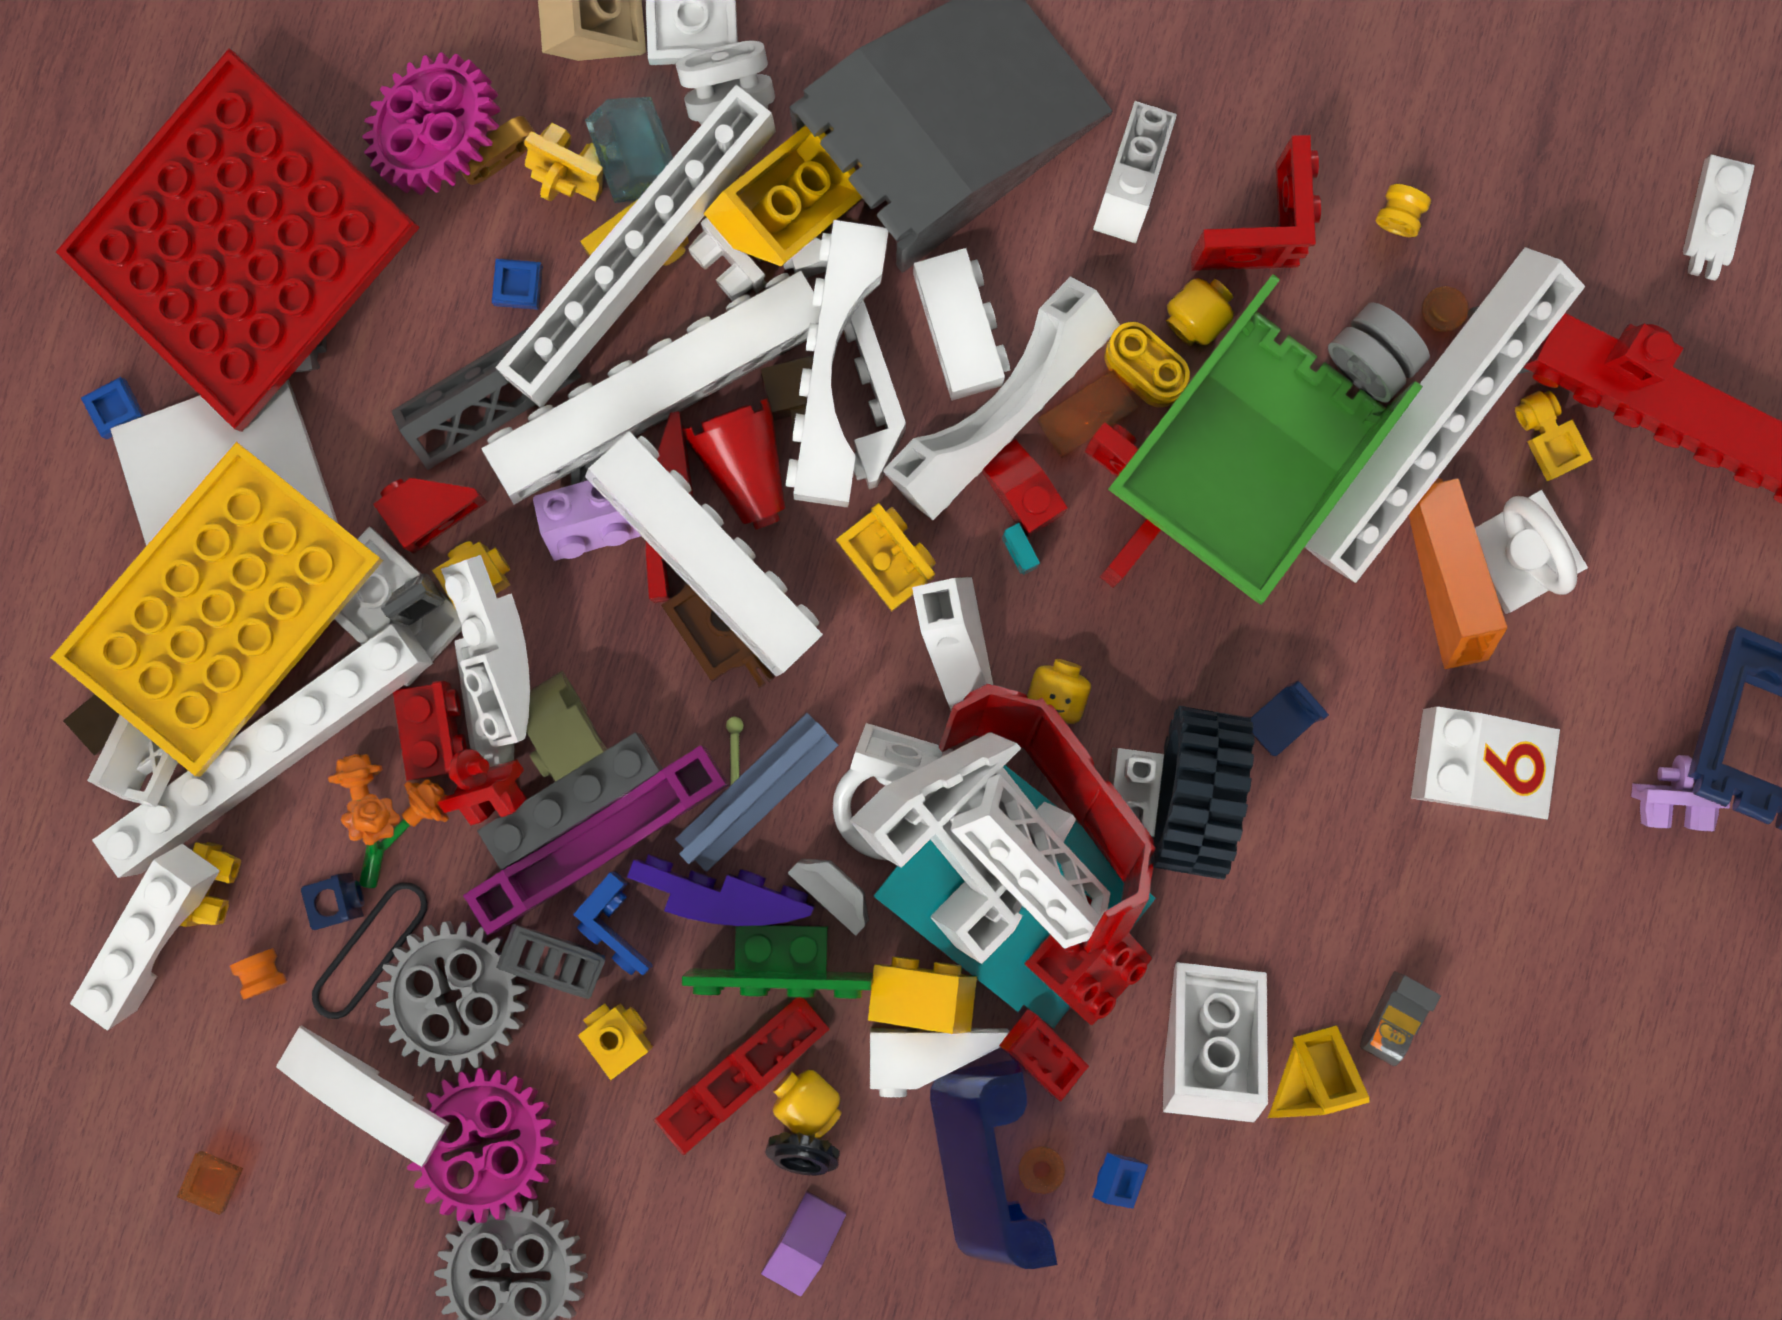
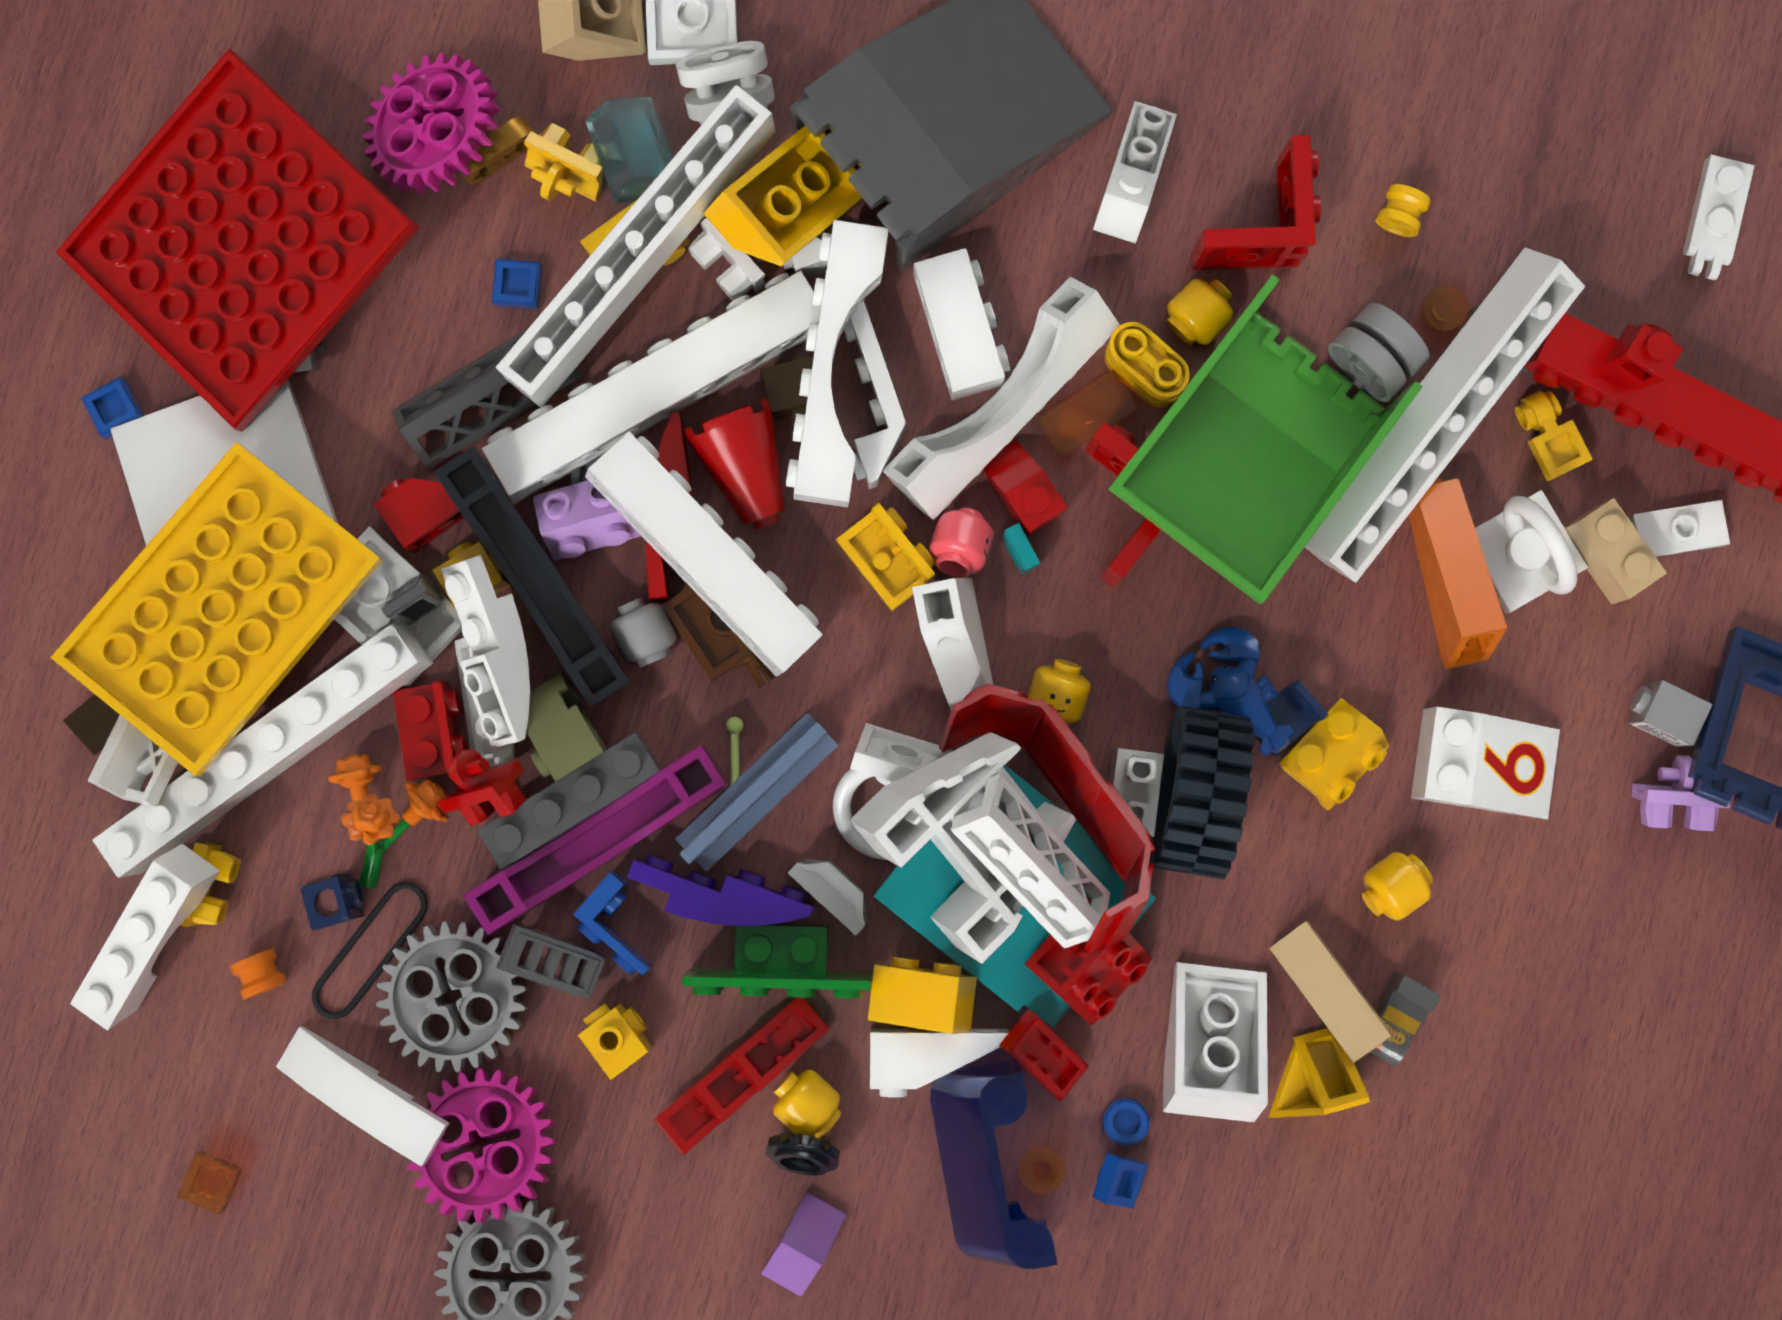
none -> black arch [434,446,630,707]
none -> light grey head [609,597,677,668]
none -> coral head [929,508,994,578]
none -> blue tile [1102,1097,1150,1146]
none -> blue animal [1166,627,1294,757]
none -> tan tile [1269,921,1393,1063]
none -> yellow bracket [1279,698,1389,811]
none -> yellow head [1362,852,1433,921]
none -> tan brick [1564,498,1667,604]
none -> white plate [1628,500,1730,557]
none -> light grey brick [1628,680,1713,747]

